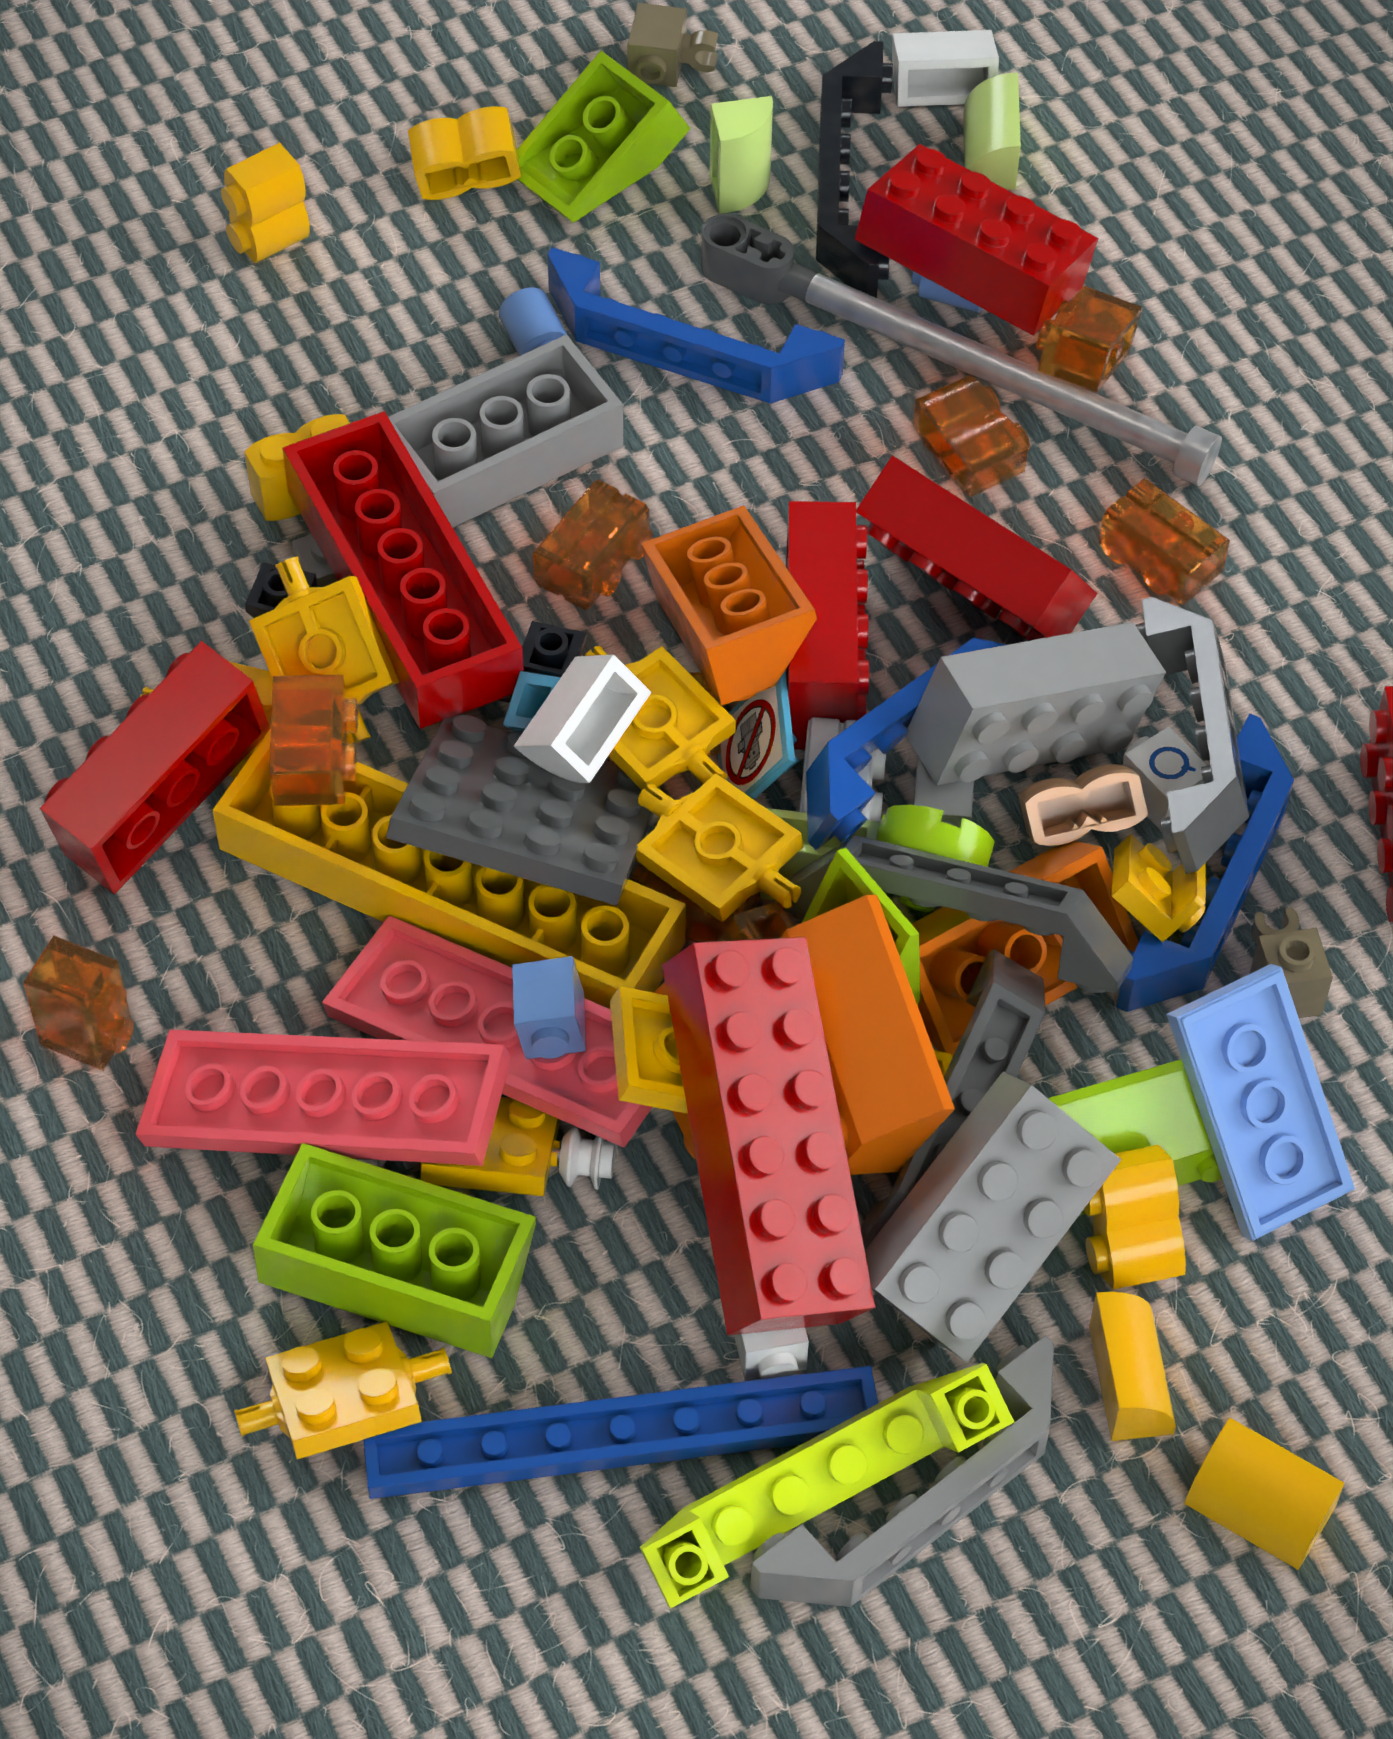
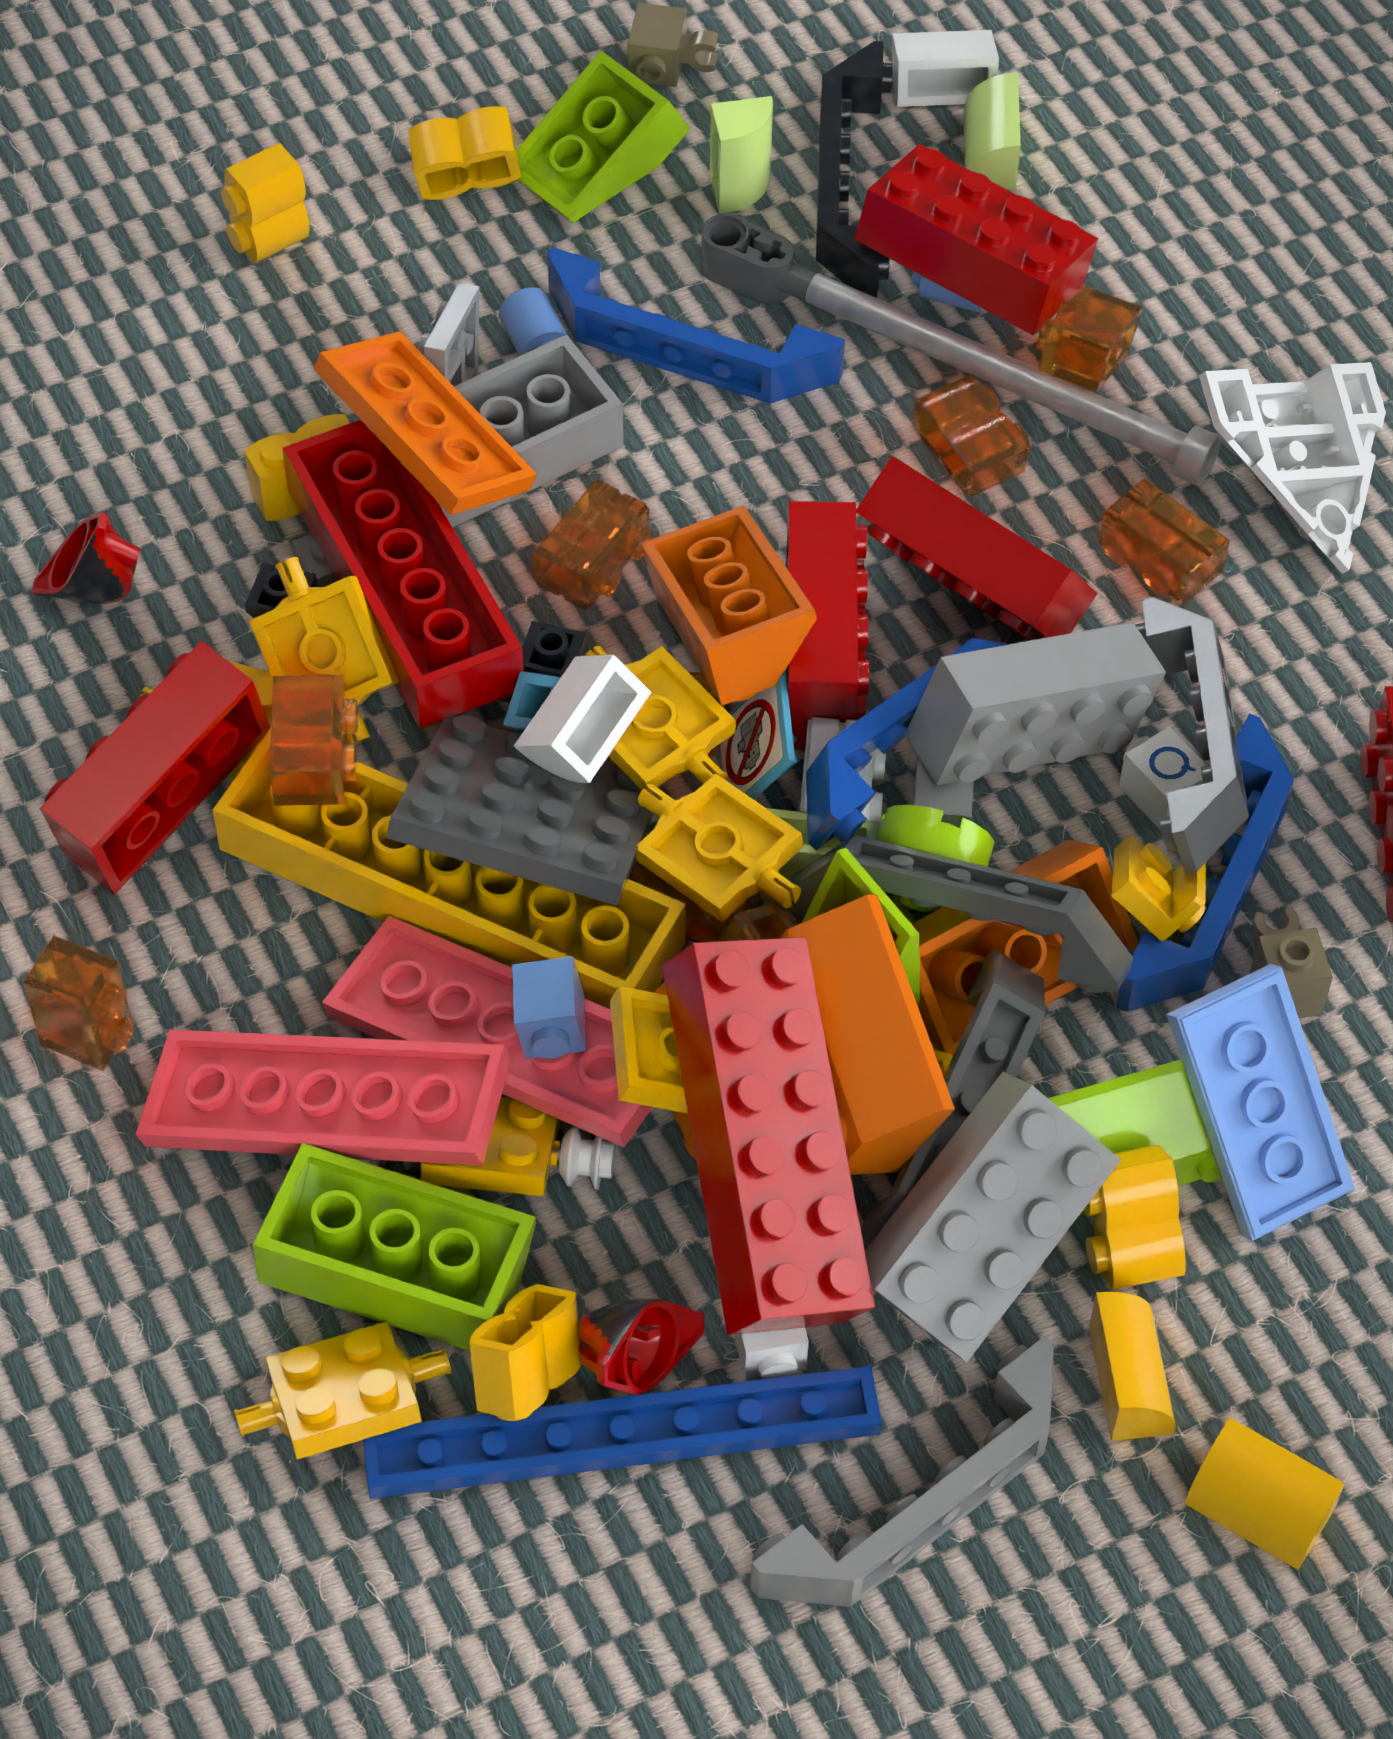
neon yellow slope [639,1363,1014,1608] -> none
light nougat brick [1018,764,1148,846] -> none
none -> red hat [31,512,140,604]
none -> orange plate [313,331,538,515]
none -> light grey plate [418,282,480,386]
none -> yellow brick [469,1284,582,1421]
none -> red hat [579,1298,705,1395]
none -> white wedge [1199,362,1386,574]

